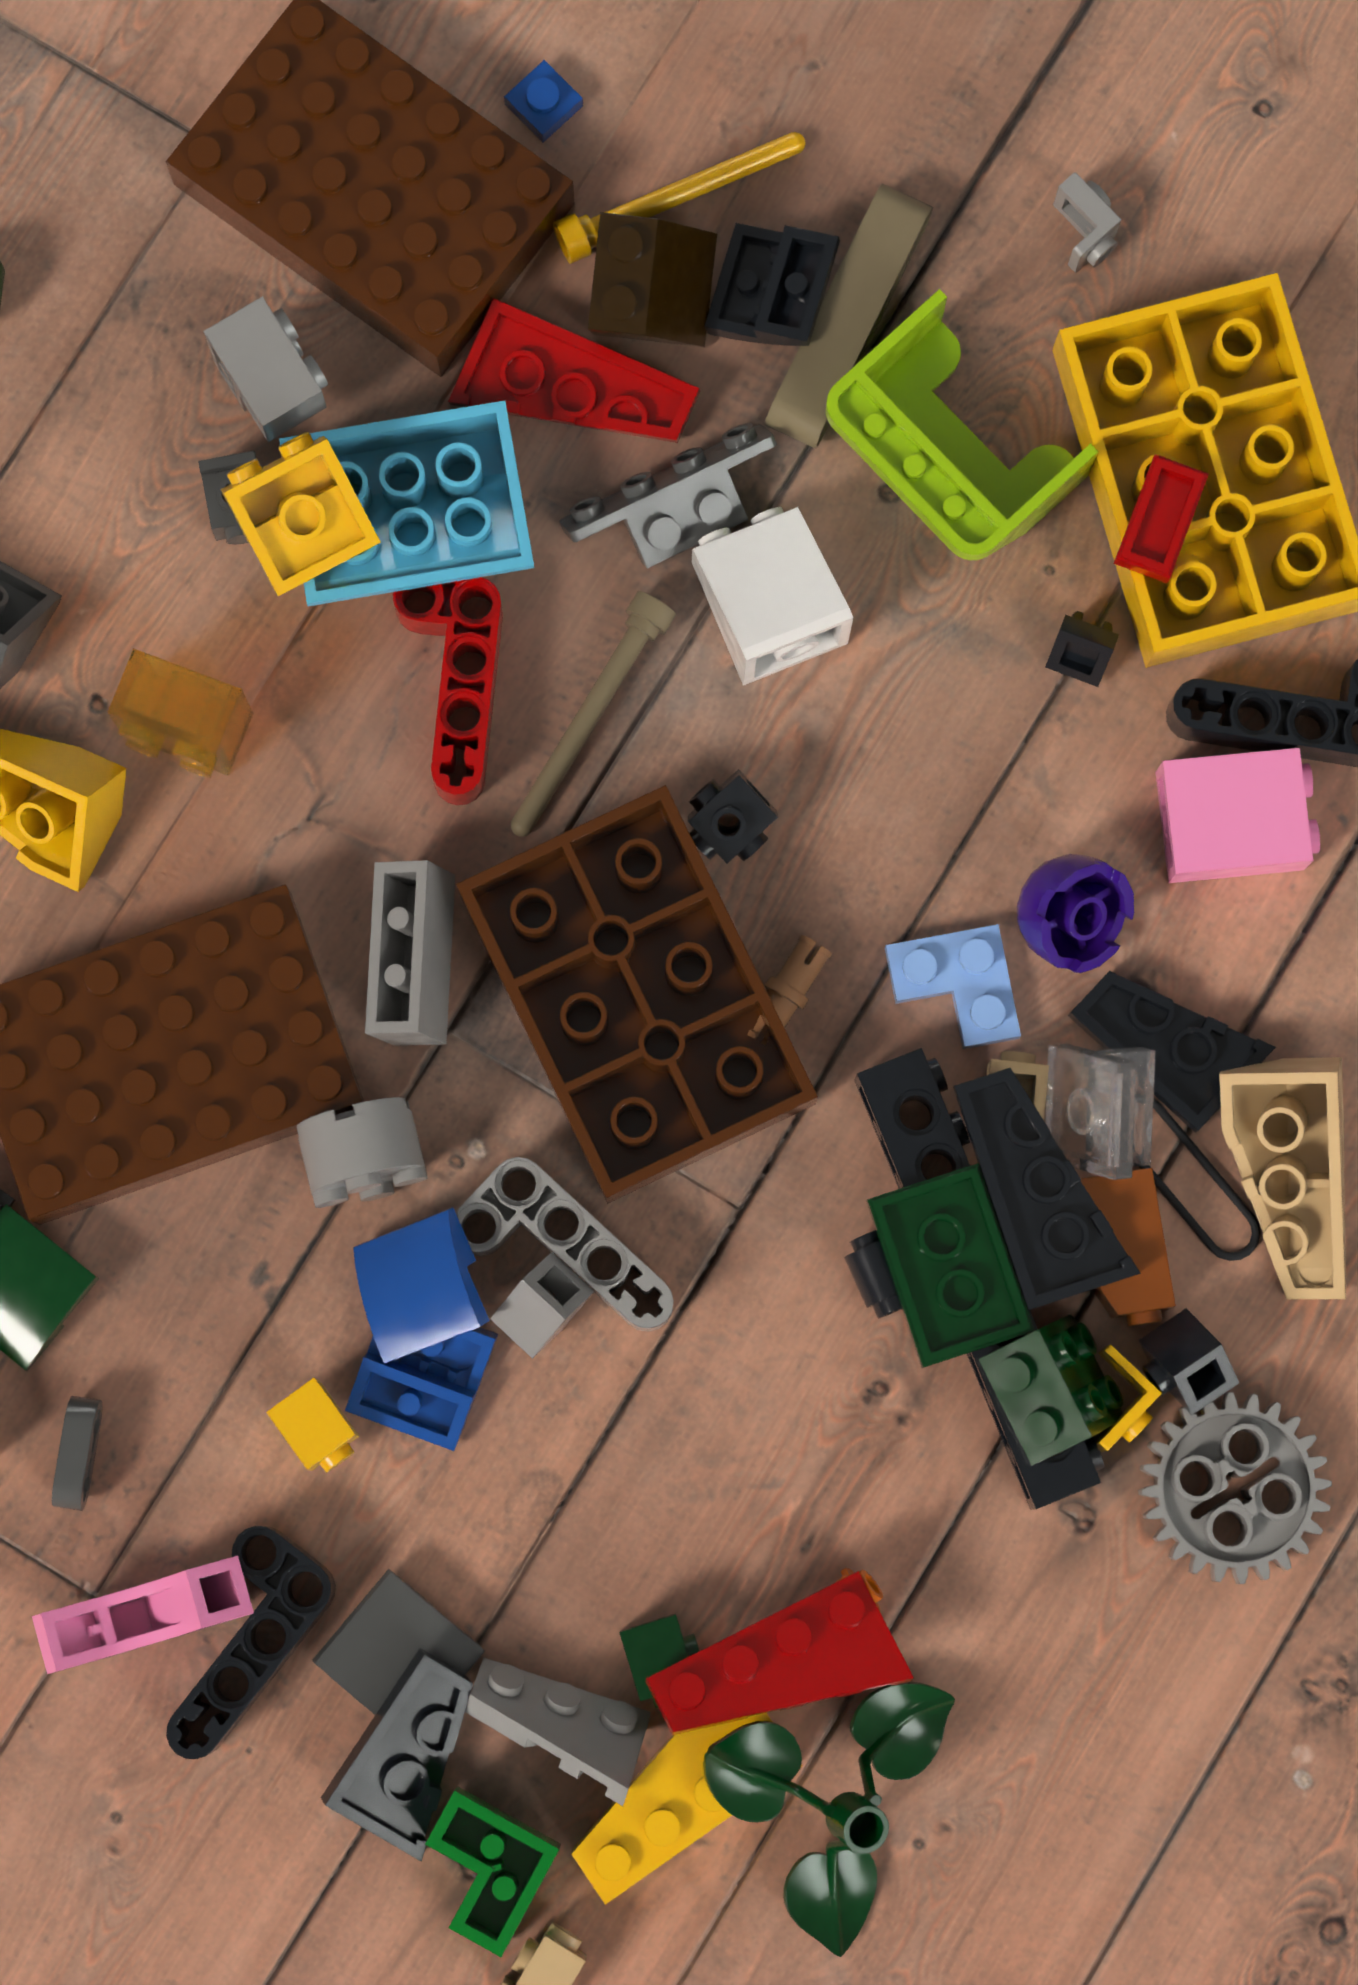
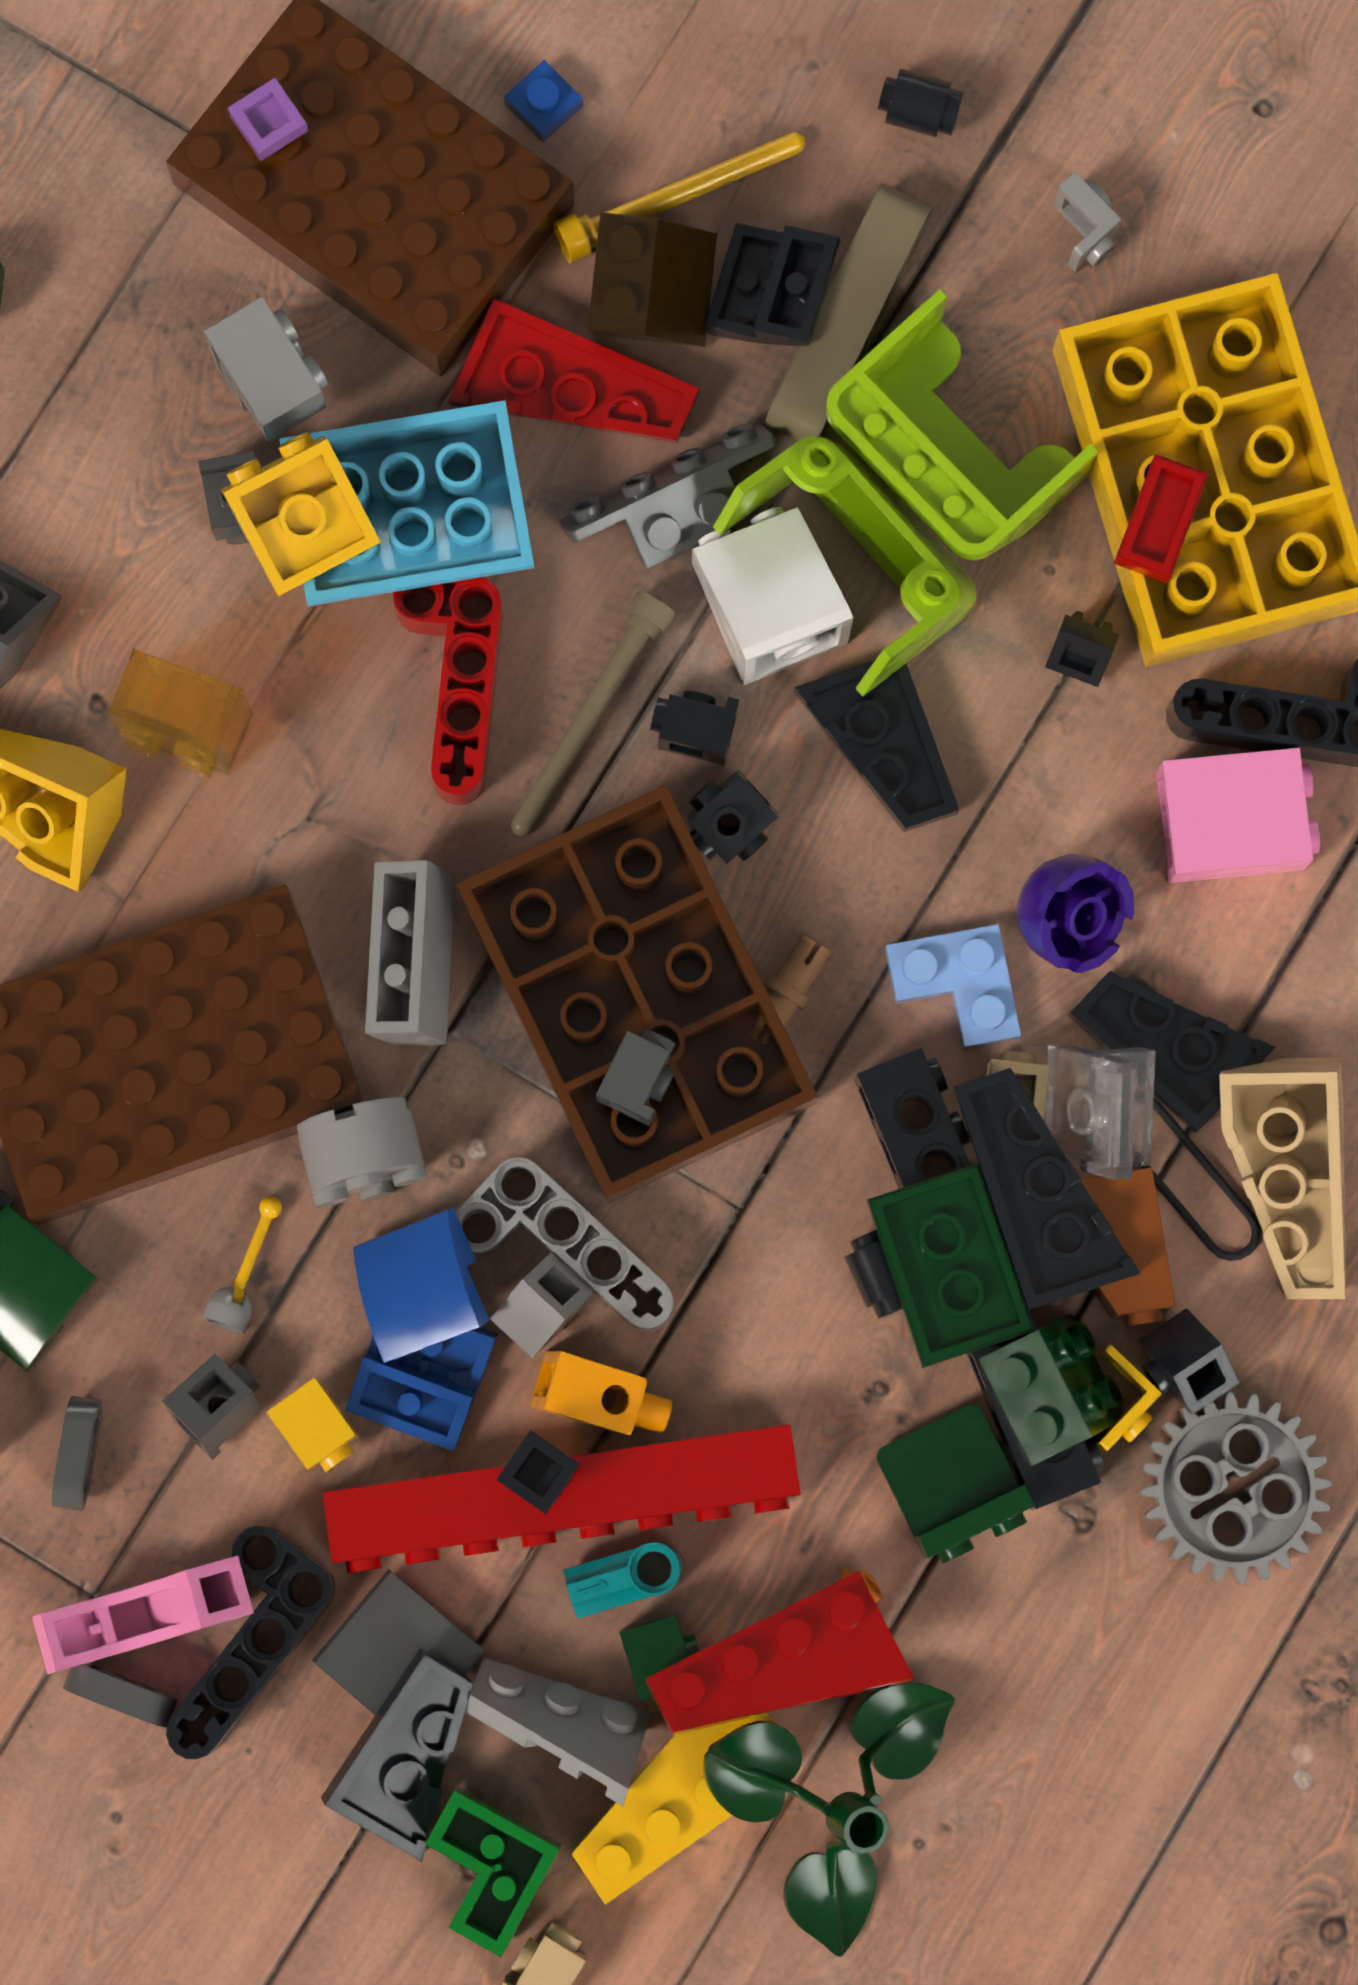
none -> dark grey beam [63,1663,178,1727]
none -> dark grey brick [162,1354,262,1460]
none -> hinge [201,1196,282,1335]
none -> medium lavender plate [227,78,308,161]
none -> red brick [322,1424,801,1573]
none -> black brick [496,1430,580,1514]
none -> light orange torso [528,1351,672,1436]
none -> teal piece [563,1541,683,1619]
none -> dark grey brick [596,1029,675,1126]
none -> black brick [650,691,739,765]
none -> lime windscreen [713,436,976,696]
none -> black wing [794,660,959,832]
none -> dark green bracket [876,1404,1035,1563]
none -> black brick [878,68,964,137]

